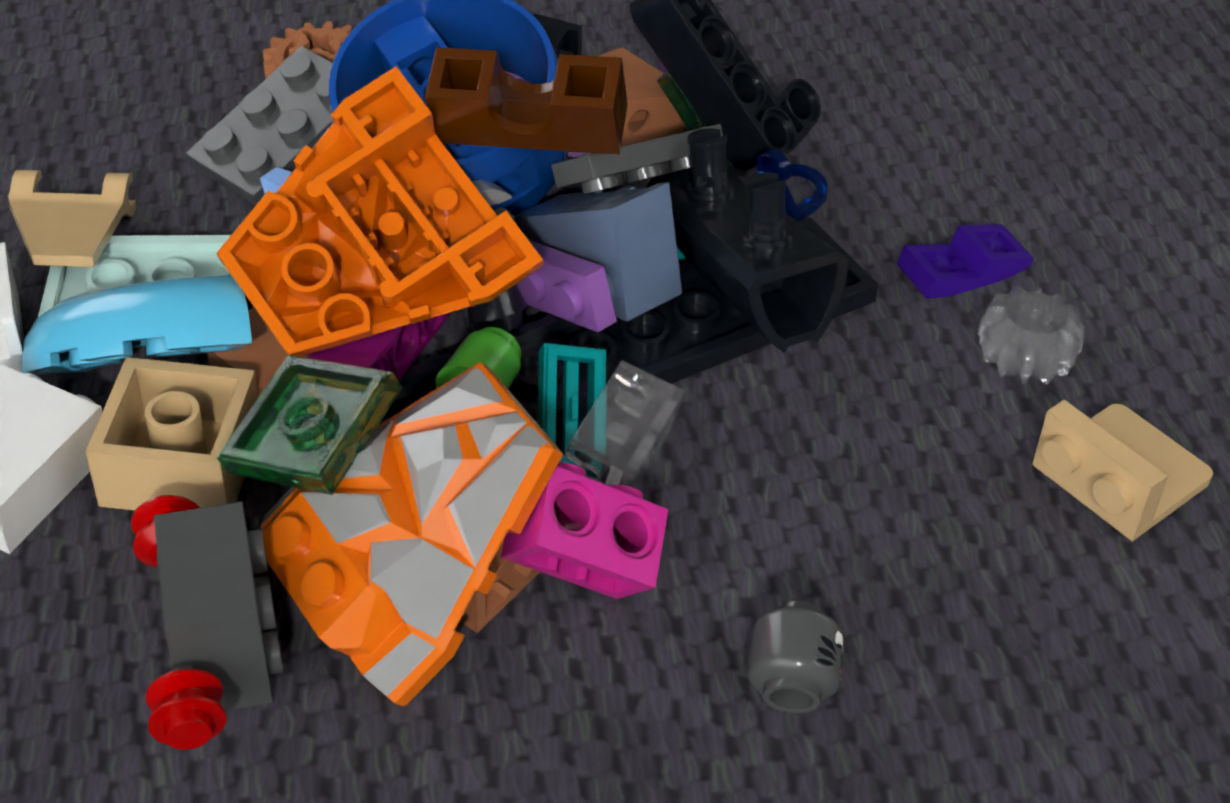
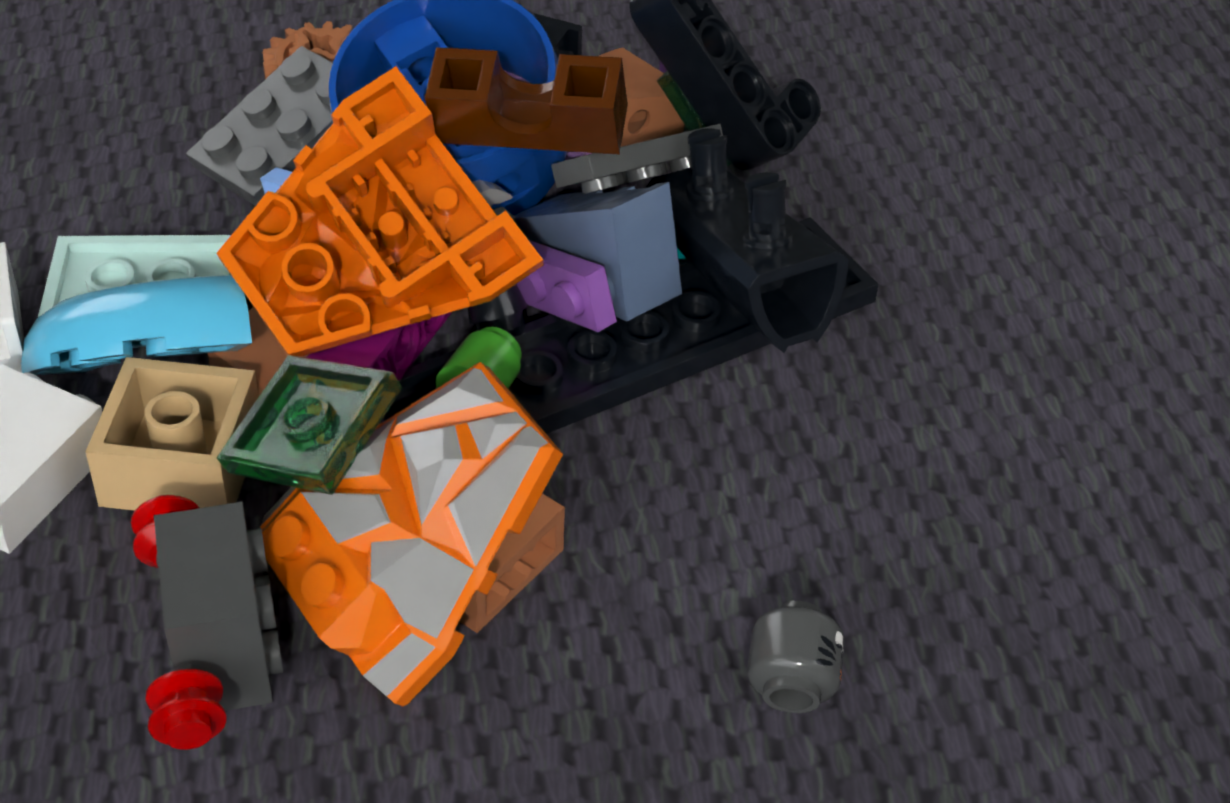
tan flag [8,170,136,267] -> none
dark pink brick [501,462,668,599] -> none
teal tile [537,343,606,478] -> none
clear hinge [565,361,685,489] -> none
clear blue piece [756,148,828,222] -> none
dark purple slope [896,224,1034,299] -> none
clear gear [978,285,1085,385] -> none
tan bracket [1032,399,1213,542] -> none

